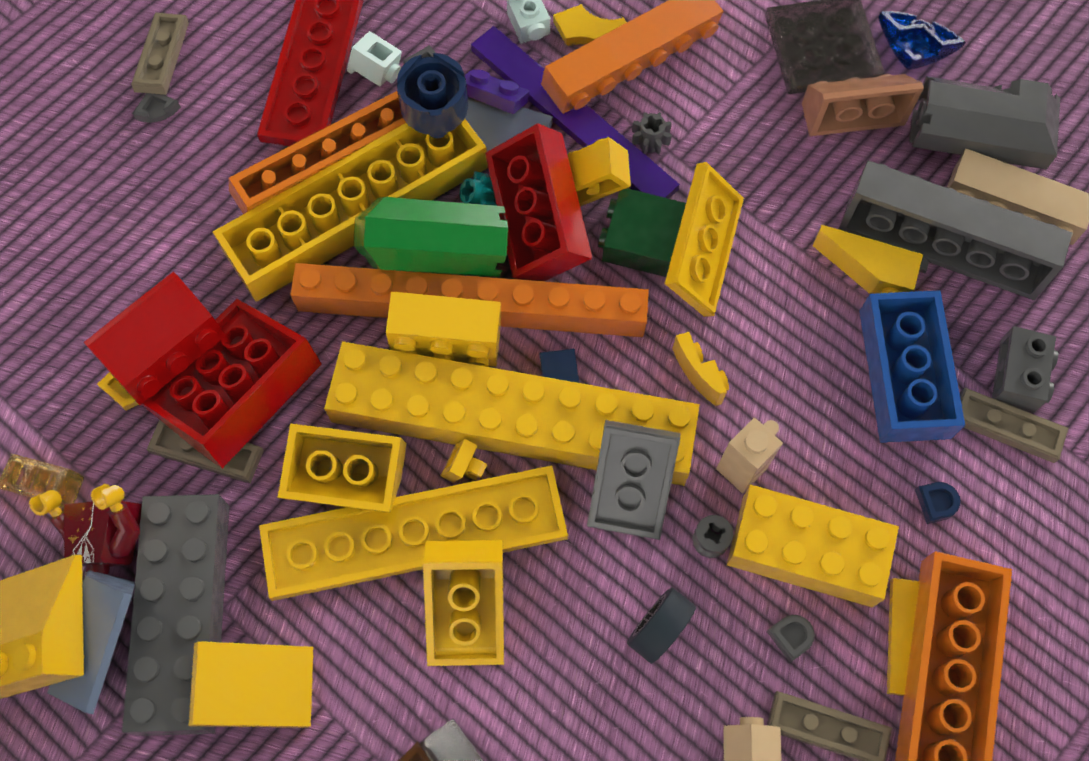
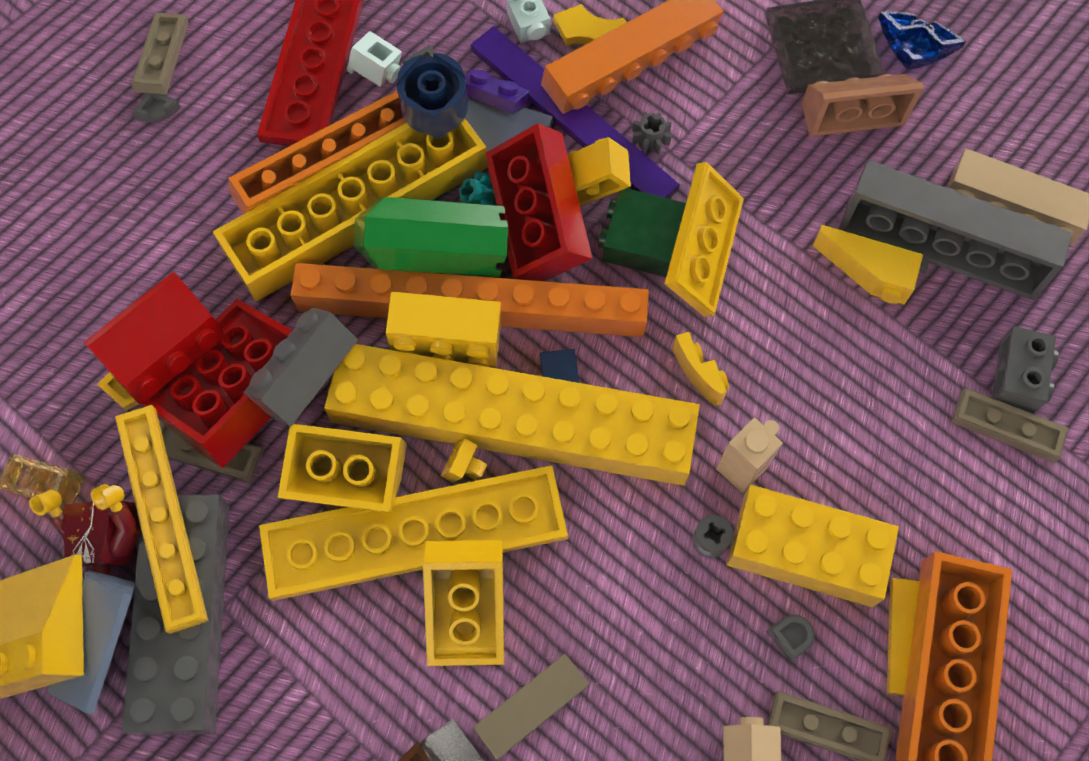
yellow tile [189,641,313,728] -> none
dark grey tile [587,420,680,540] -> none
black wheel [627,587,696,664] -> none
blue brick [859,290,965,443] -> none
dark grey brick [909,76,1060,170] -> none
dark blue tile [915,482,961,524] -> none
none -> yellow tile [115,405,208,634]
none -> dark grey brick [243,307,358,427]
none -> dark tan tile [473,654,589,760]

